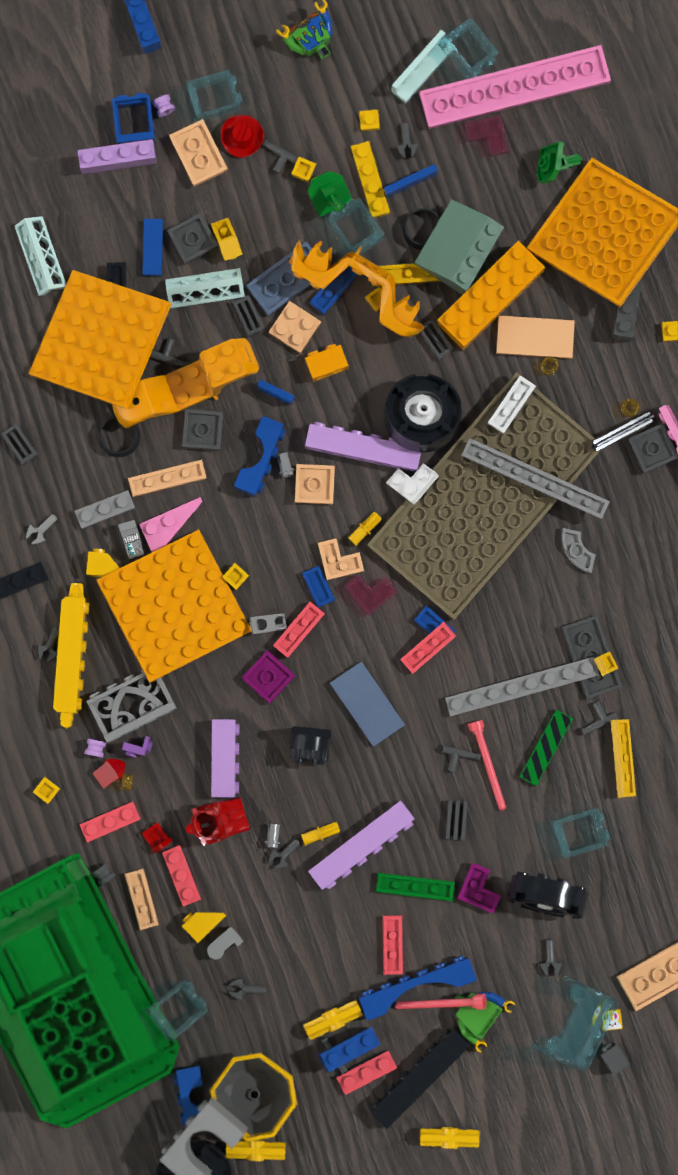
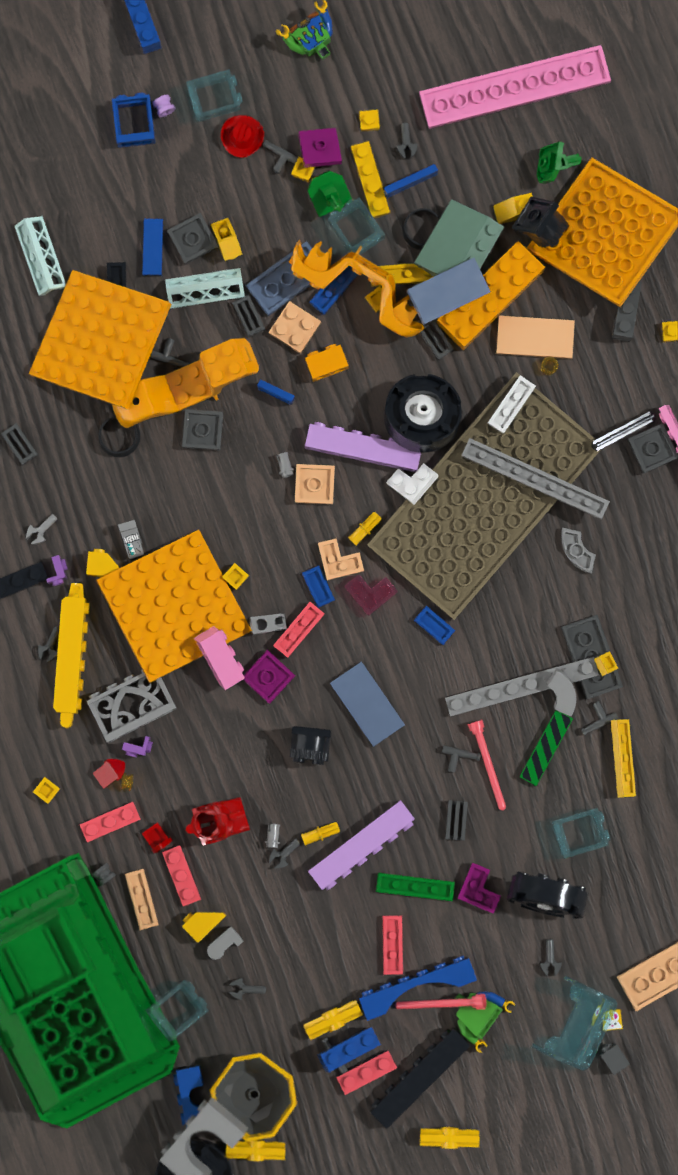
light grey plate [75,490,135,529] -> none
lavender brick [78,139,157,174] -> none
lavender wheel [84,739,106,758] -> none
light nougat tile [128,460,207,497] -> none
bright pink wing [139,497,202,552] -> none
light nougat plate [169,119,228,187] -> none
lavender brick [211,719,240,797] -> none
blue arch [234,416,286,497] -> none
light aqua fence [392,30,455,104] -> none
coral plate [400,622,456,674] -> none
clear light blue window [438,17,499,79] -> none
clear pink plate [464,115,509,157] -> none
clear yellow bush [621,399,639,417] -> none
none -> medium lavender bracket [46,555,68,586]
none -> bright pink brick [194,626,245,690]
none -> magenta plate [298,128,342,168]
none -> sand blue tile [406,258,491,325]
none -> yellow slope [493,193,532,224]
none -> black piece [512,197,568,248]
none -> light grey tile [547,668,576,716]

